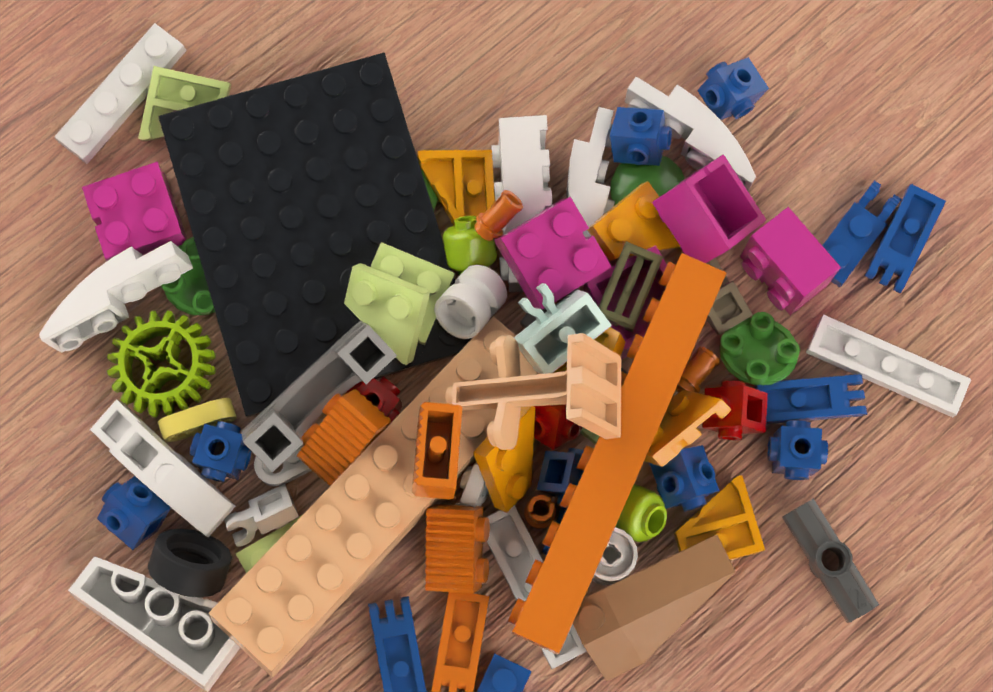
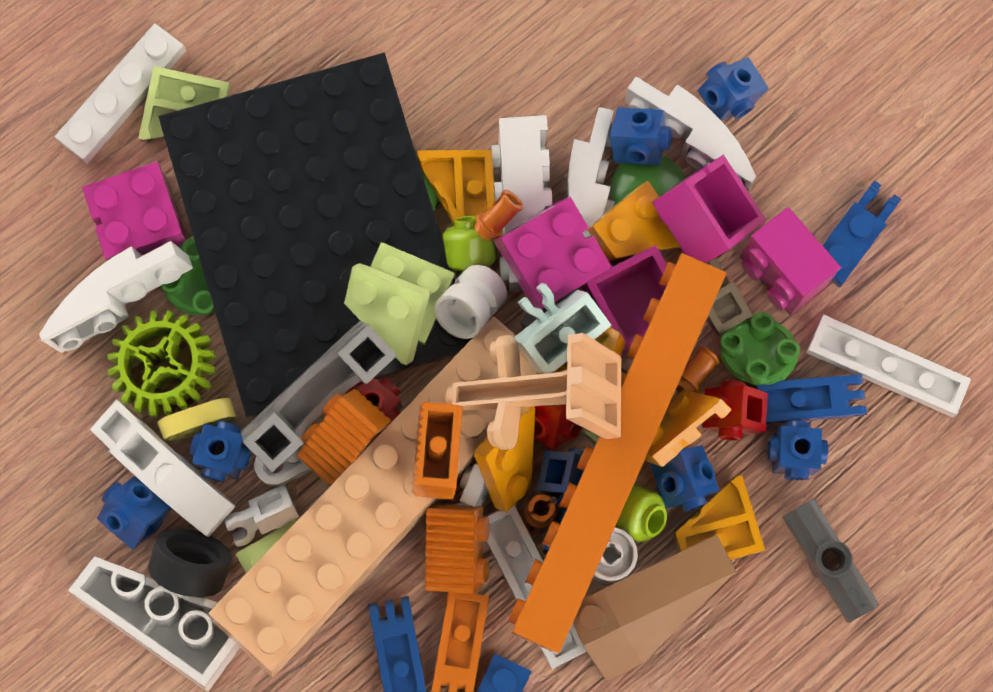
olive tile [599,242,663,332] -> none
blue hinge [865,184,946,293] -> none

